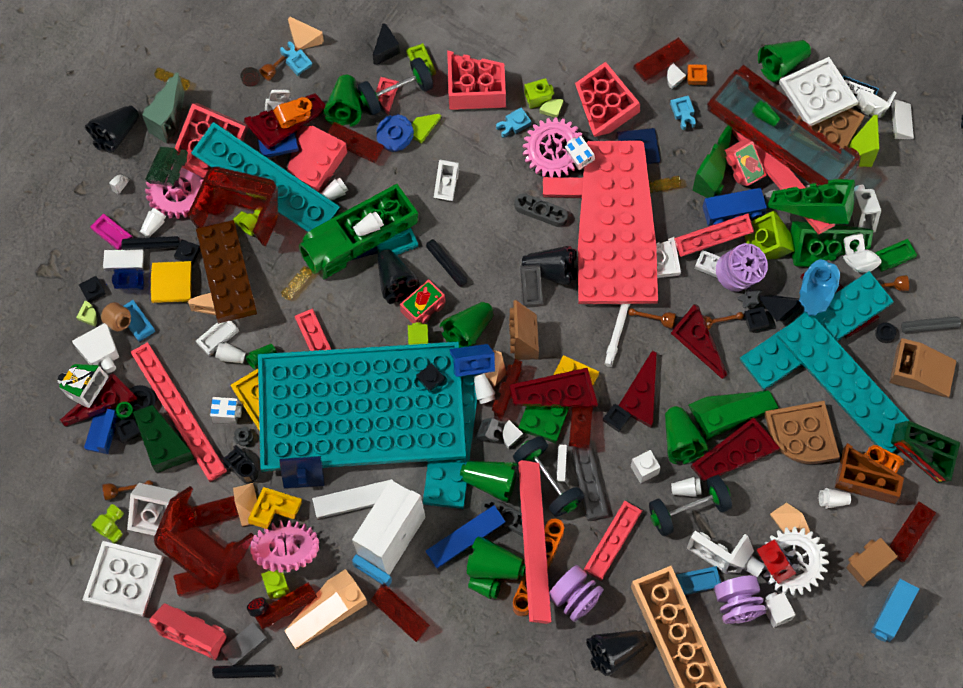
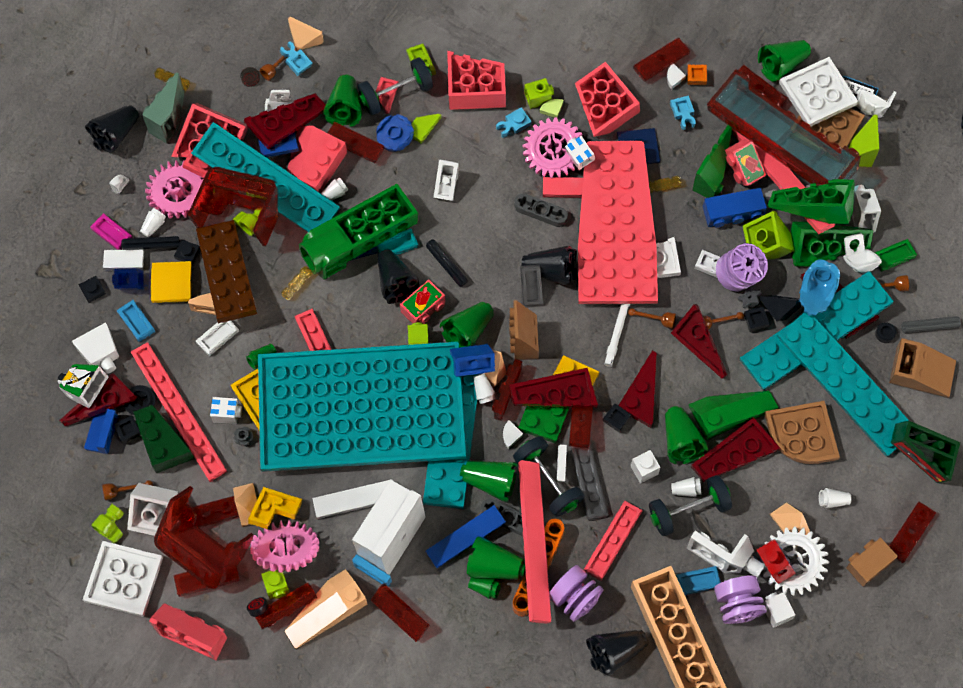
yellowish green tile [76,301,97,327] -> none
medium nougat head [101,302,131,332] -> none
green hinge [116,402,133,419] -> none
clear green plate [145,147,188,186] -> none
black axle [212,664,276,678] -> none
white cone [215,342,246,364] -> none
black piece [220,445,258,484] -> none
flat silver tile [220,622,267,665] -> none
orange piece [273,97,312,128] -> none
dark blue piece [279,456,325,488] -> none
white cone [353,212,384,237] -> none
black slope [373,23,400,65] -> none
black plate [416,363,445,392] -> none
flat silver tile [475,418,502,442] -> none
coral tile [674,214,754,257] -> none
green cone [751,100,781,127] -> none
dark orange wedge [835,443,904,504] -> none
orange piece [864,445,905,473] -> none
dark azure slope [871,579,919,642] -> none
white slope [891,100,914,139] -> none

